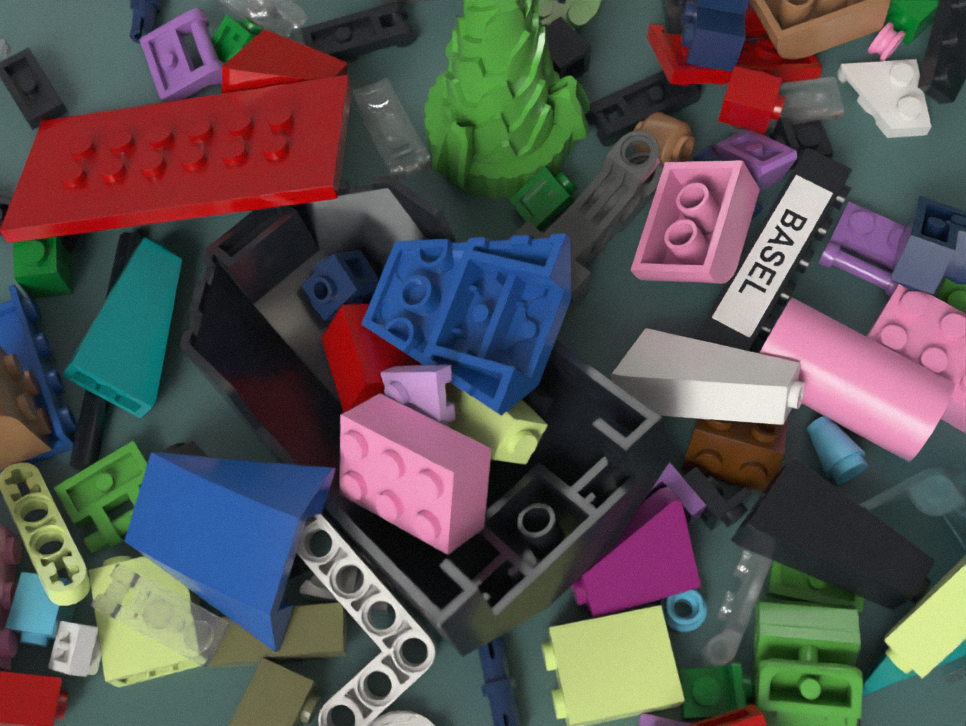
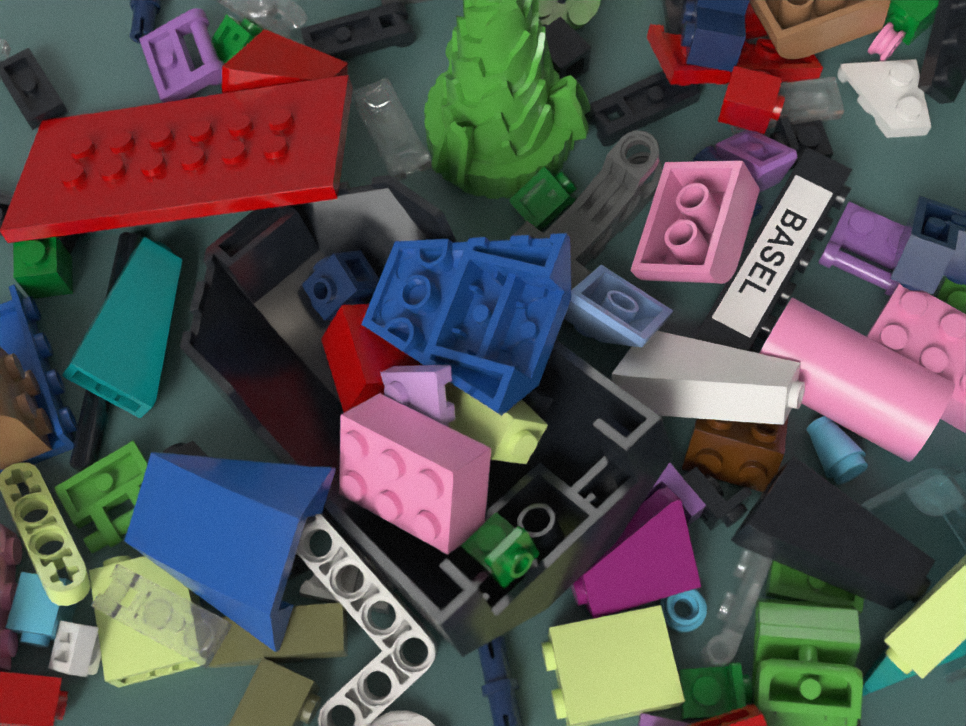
medium nougat head [634,112,695,168] -> none
none -> green bracket [461,512,539,588]
none -> light blue slope [564,265,673,348]

